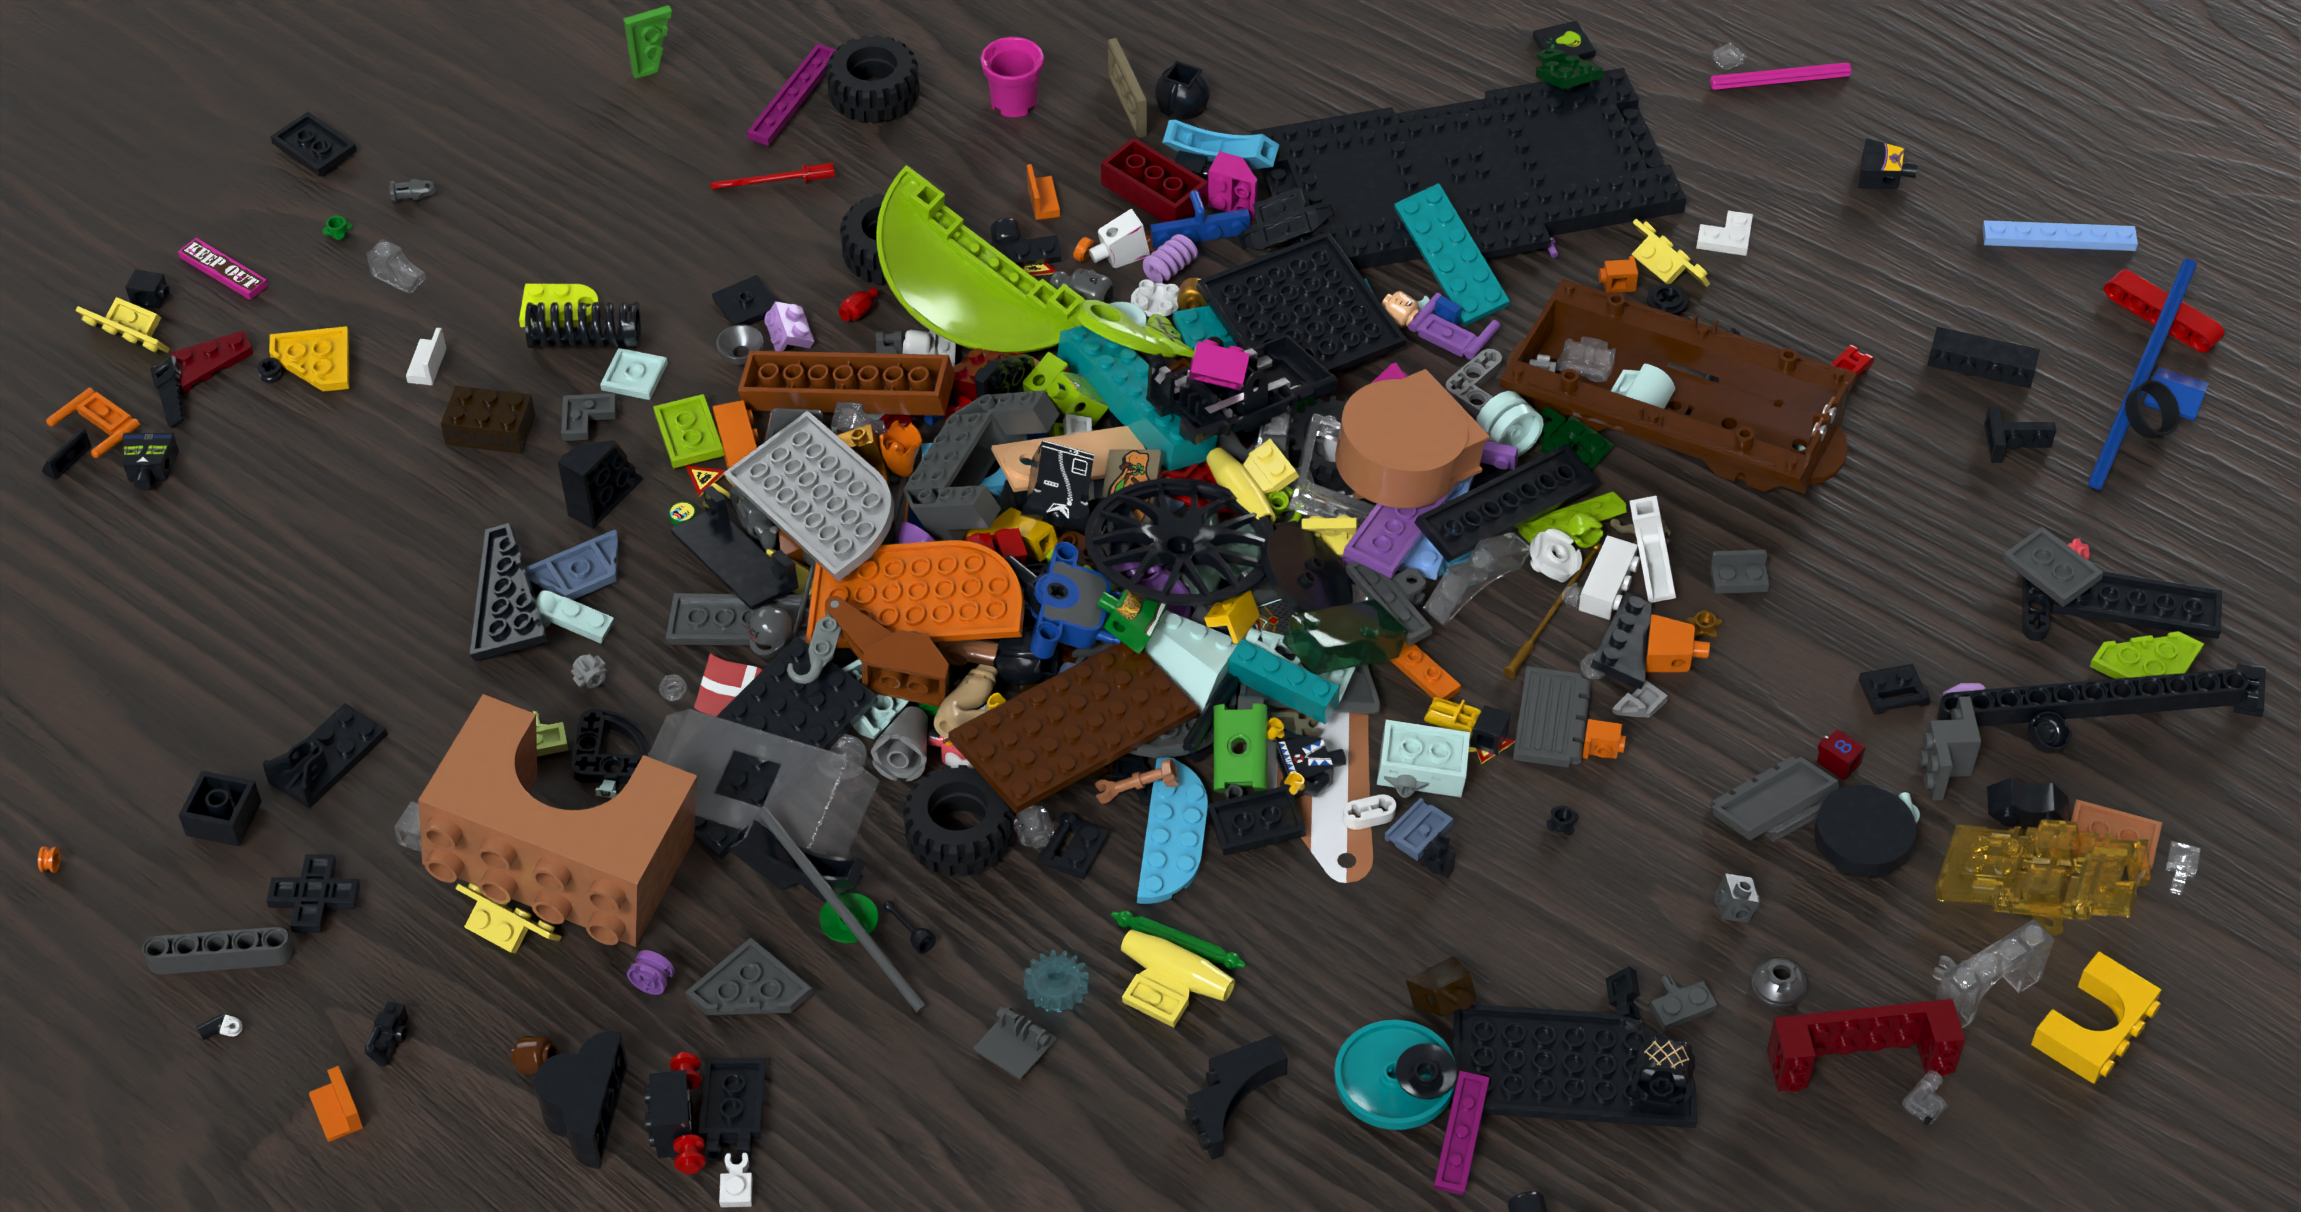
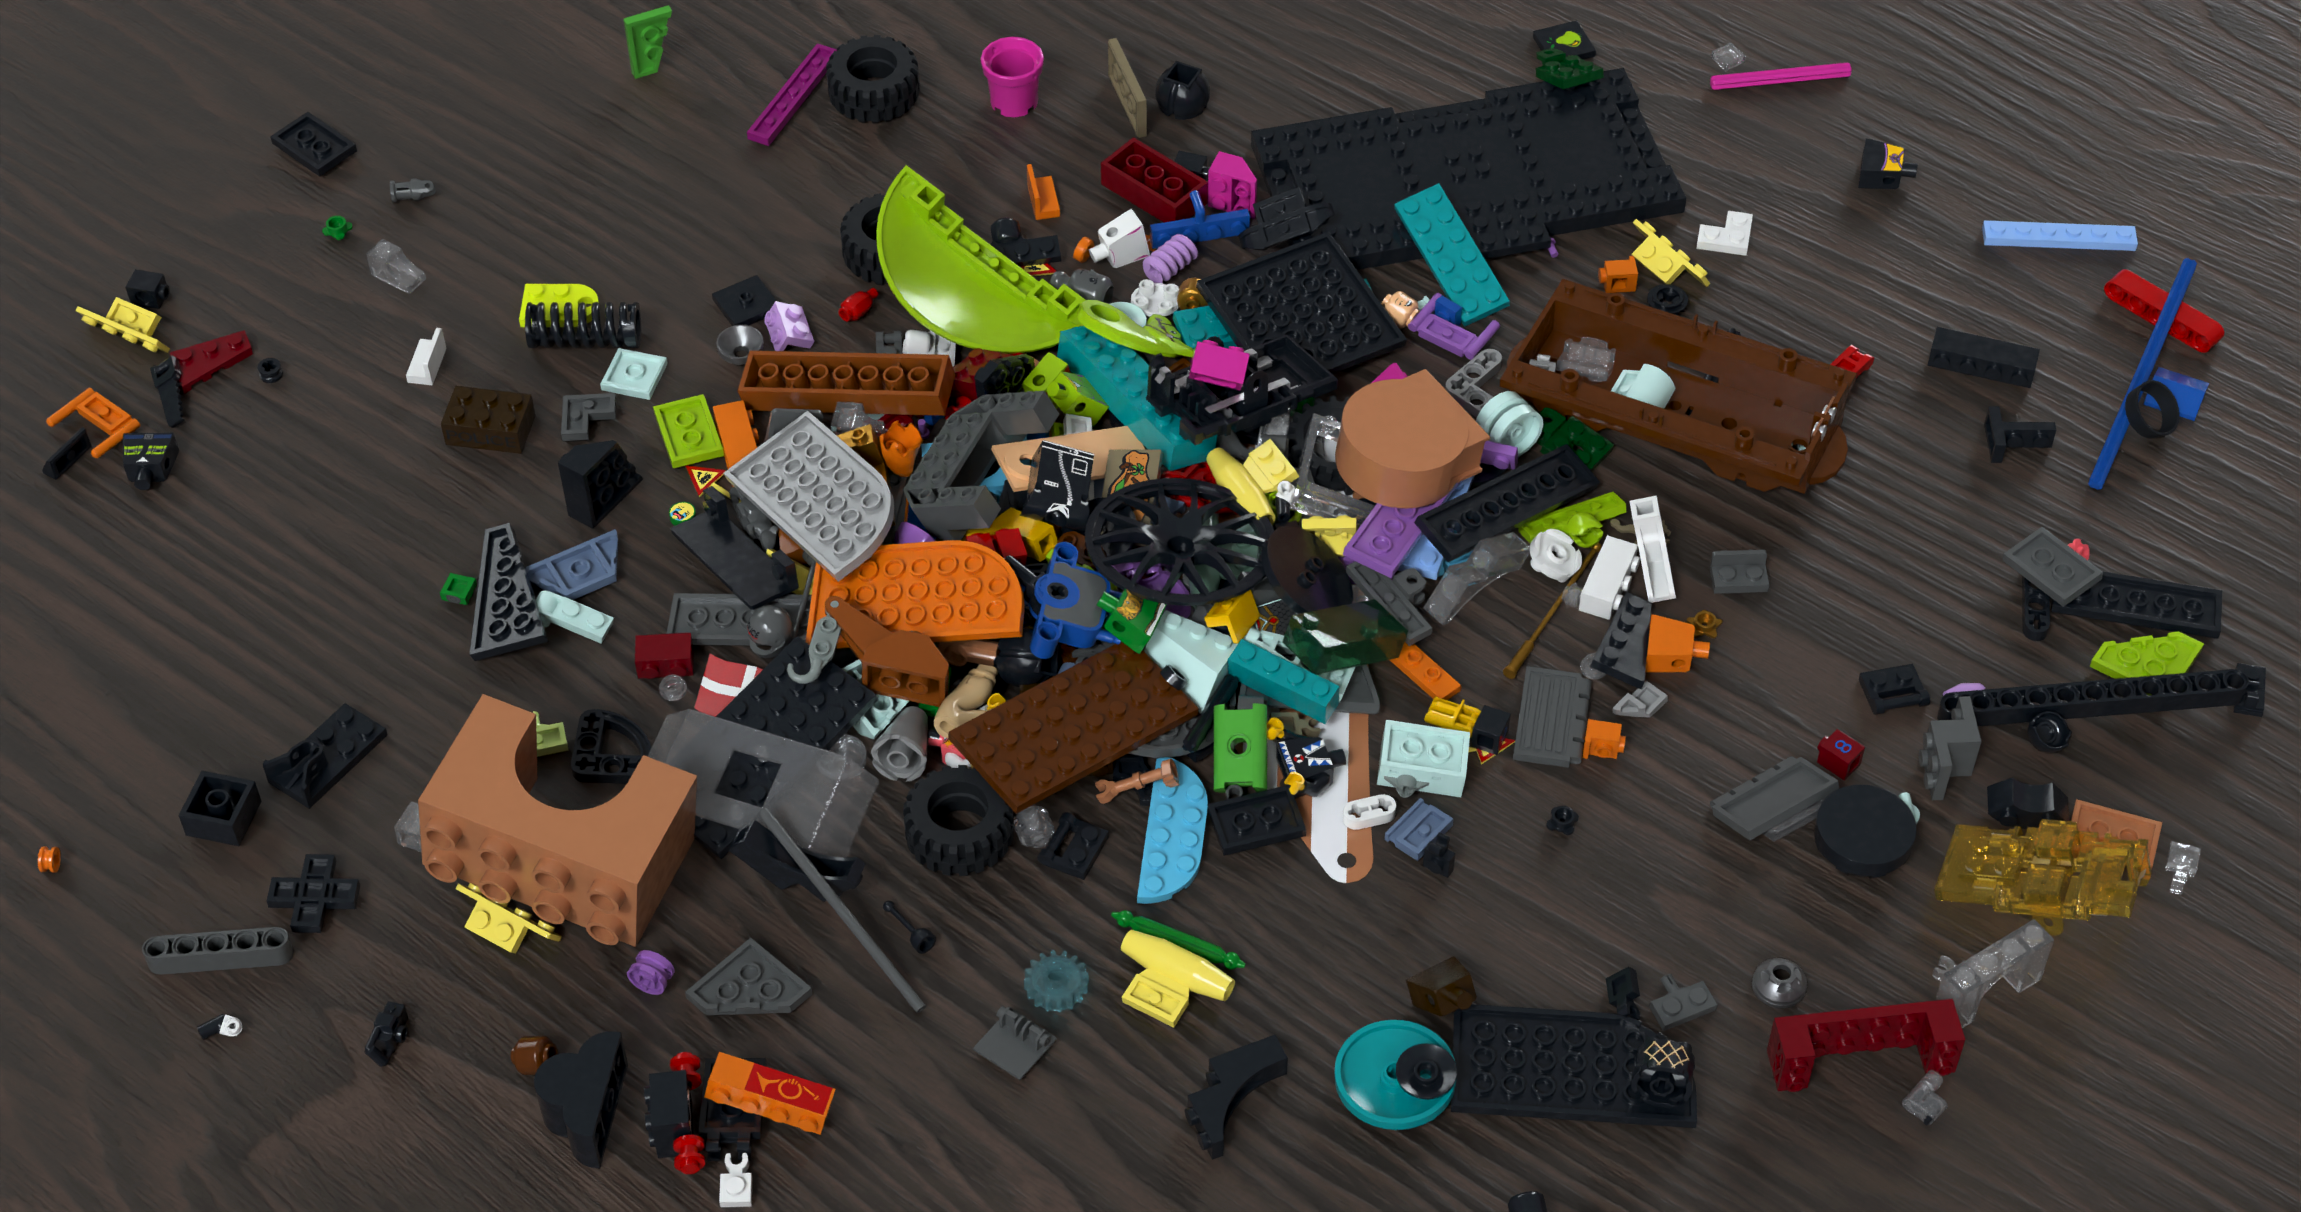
tile [178,238,268,300] -> none
yellow plate [269,326,349,392] -> none
orange panel [309,1066,363,1142] -> none
light grey gear [571,654,607,689] -> none
light aqua piece [596,780,617,798] -> none
red piece [710,162,835,190] -> none
green dish [819,893,878,943] -> none
medium azure arch [1162,120,1279,170] -> none
magenta plate [1434,1071,1490,1196] -> none
dark grey brick [1714,873,1760,923] -> none
yellow arch [2031,952,2162,1084] -> none
none -> green plate [440,573,477,605]
none -> dark red brick [635,633,694,679]
none -> orange brick [704,1052,836,1135]
none -> medium lavender piece [918,419,930,439]
none -> black tile [1160,665,1187,691]
none -> arm [1275,480,1295,522]

